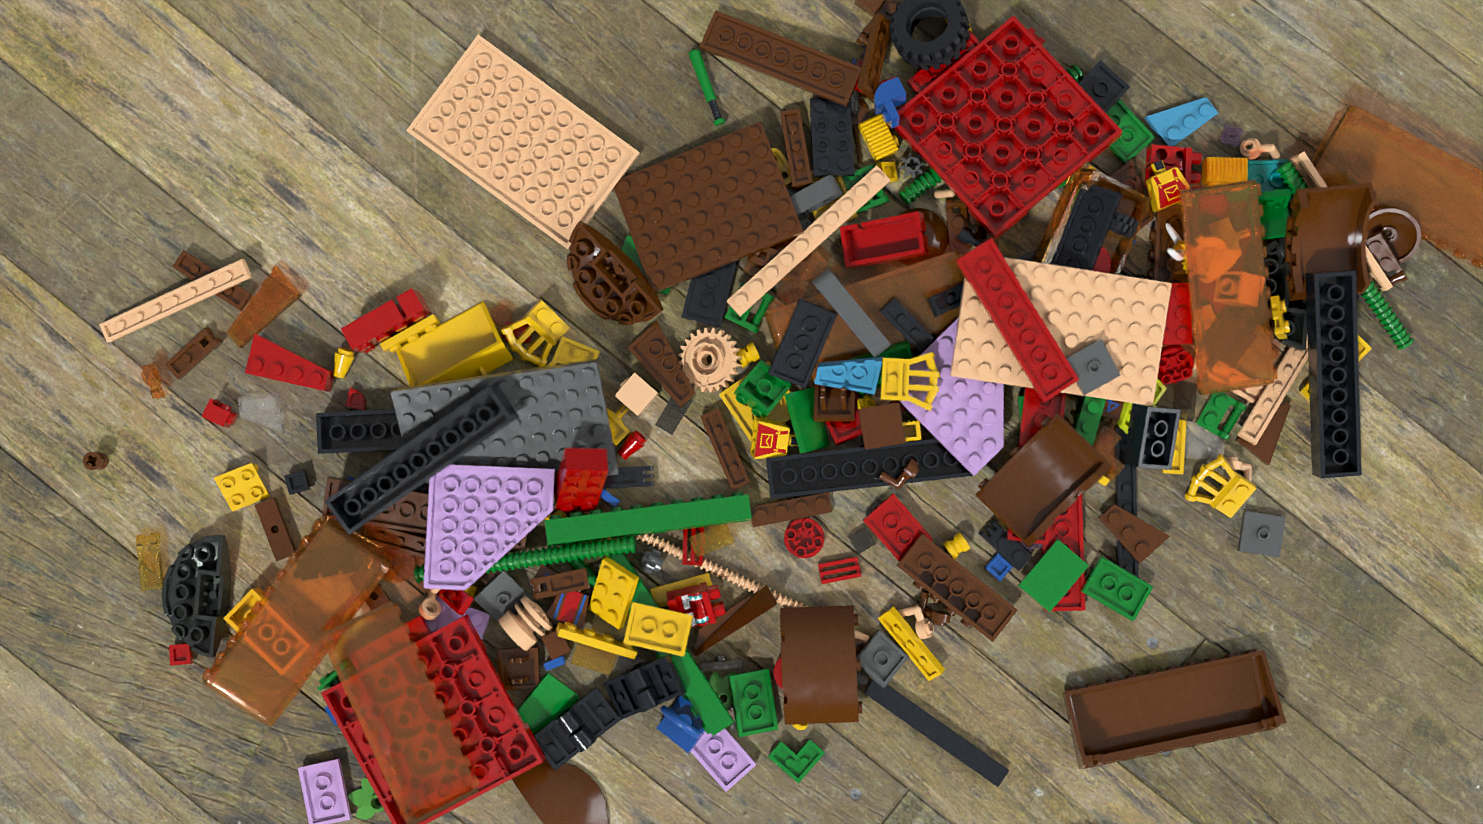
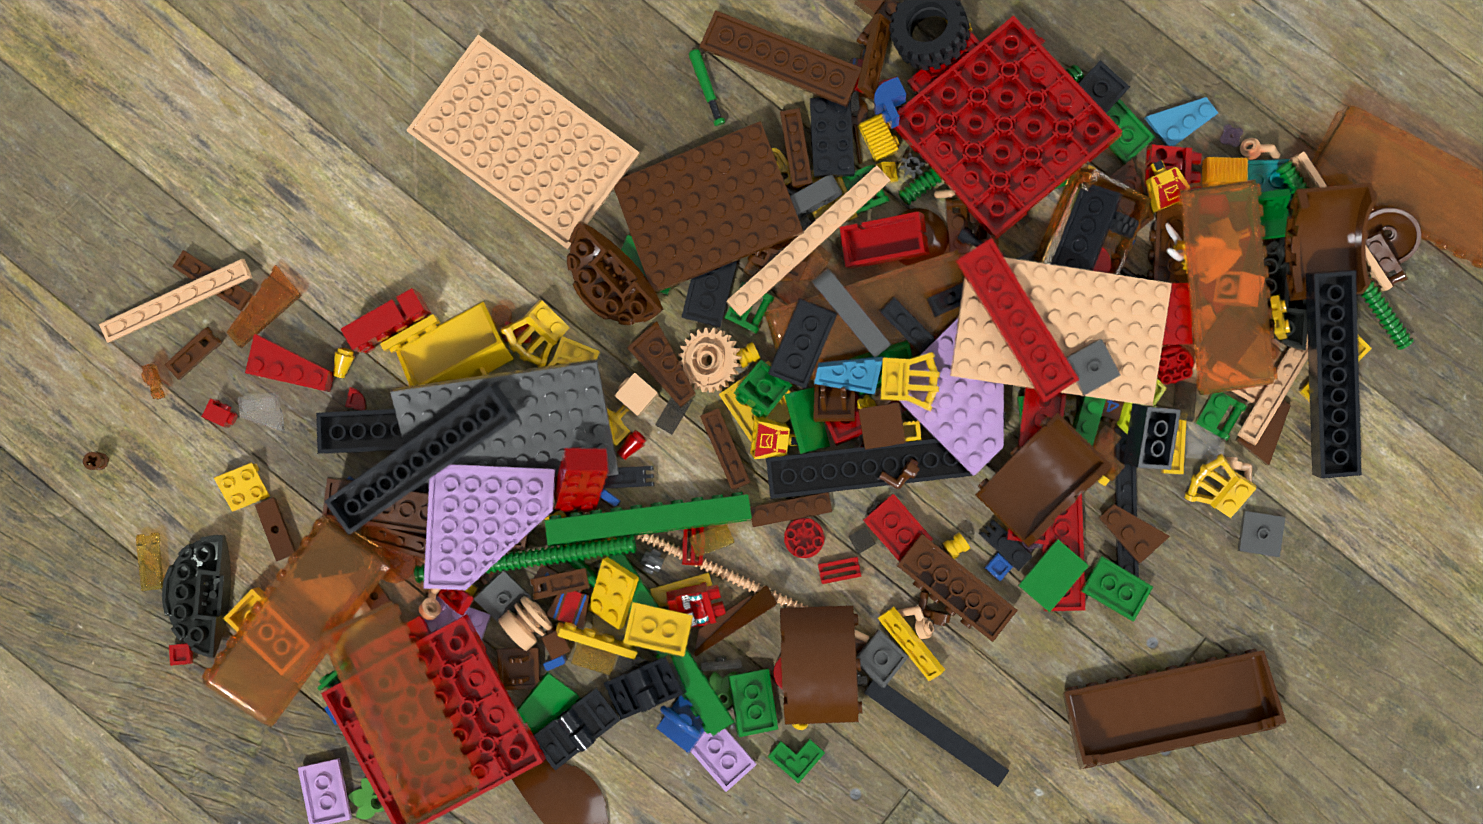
black plate [284,470,311,495] -> none

